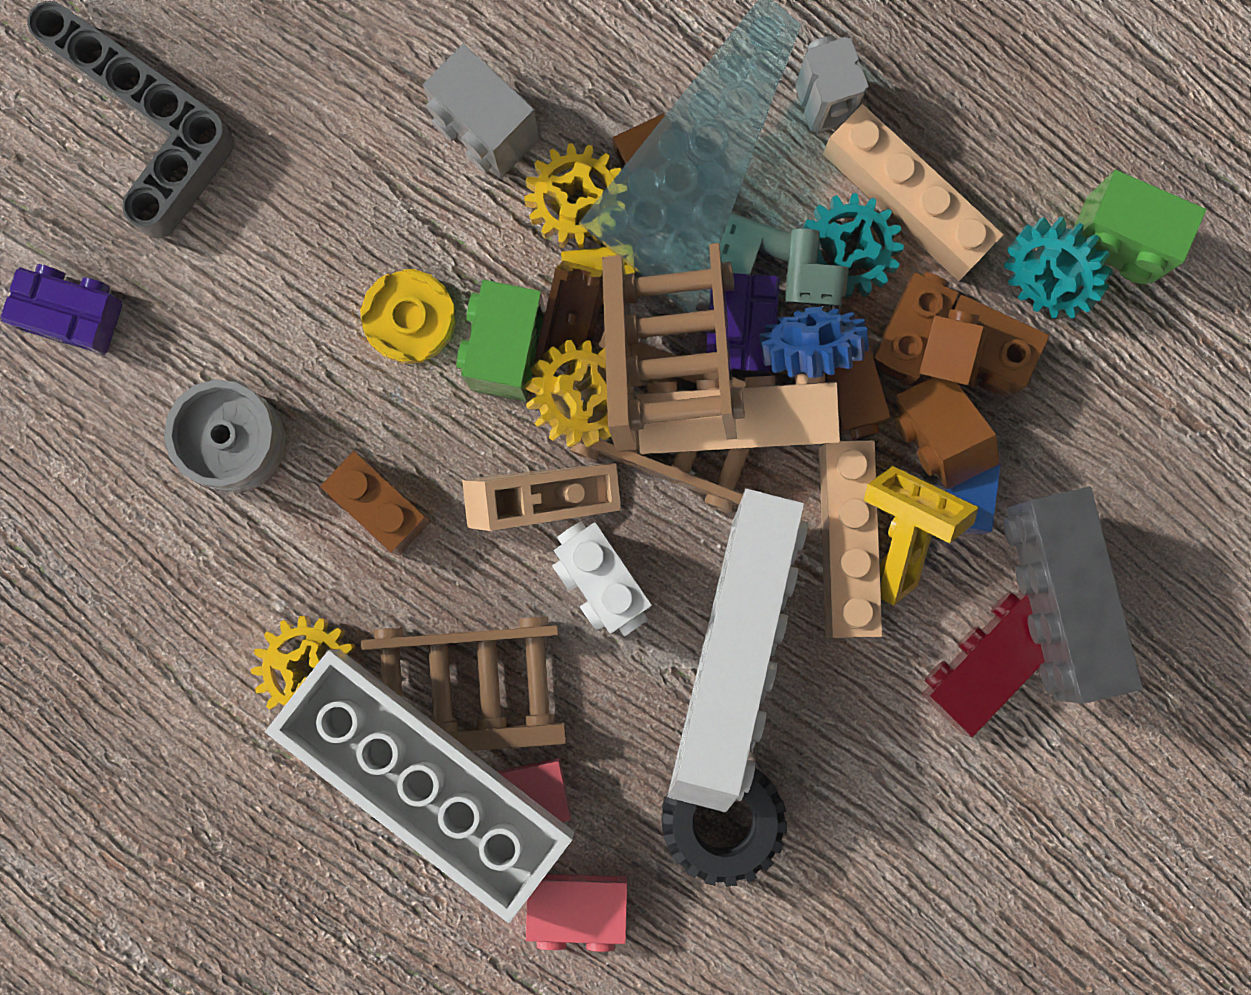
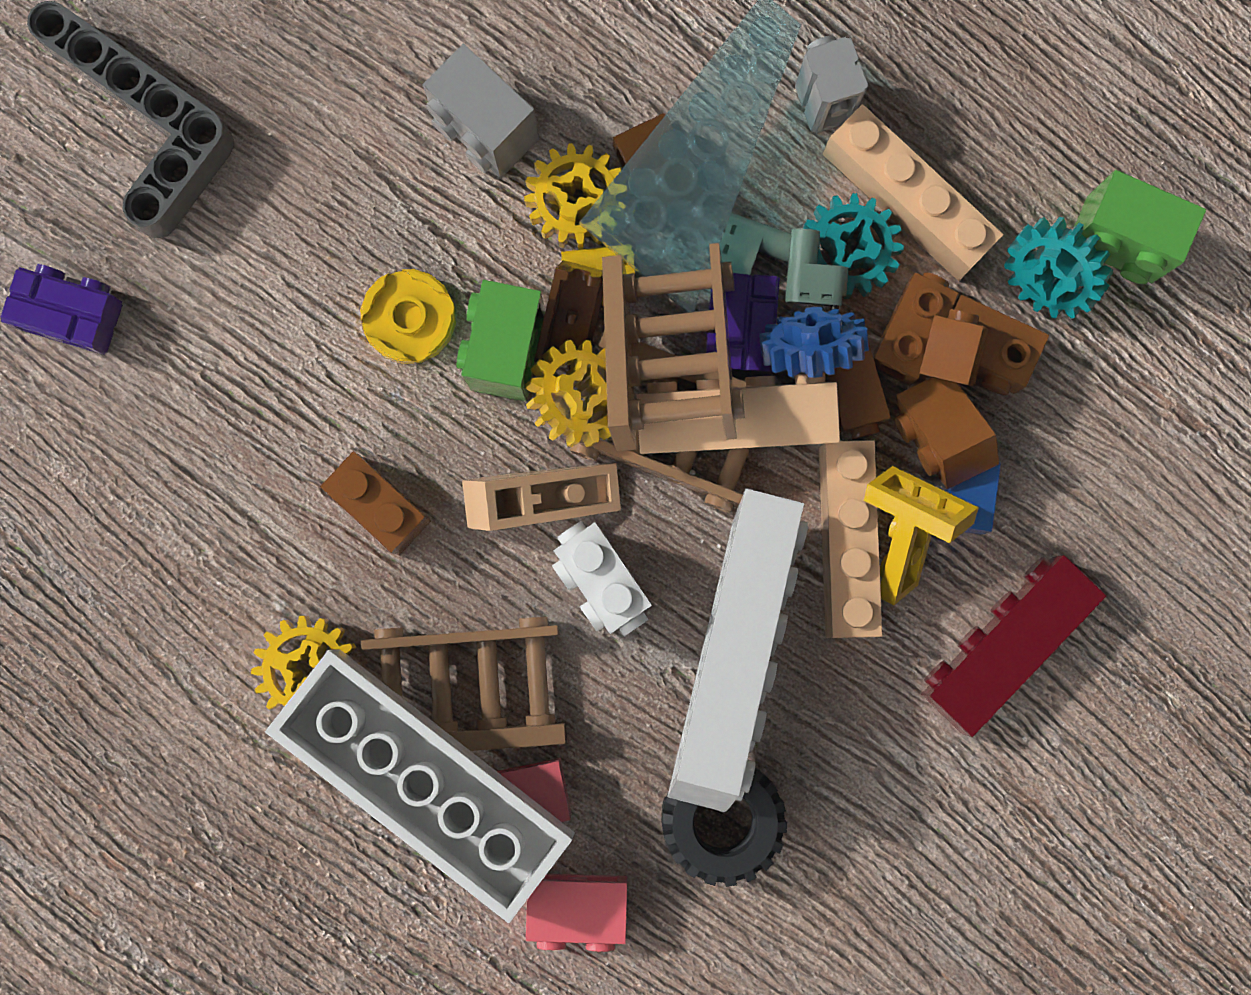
light grey wheel [164,379,287,493] -> none
flat silver brick [1003,486,1143,704] -> none

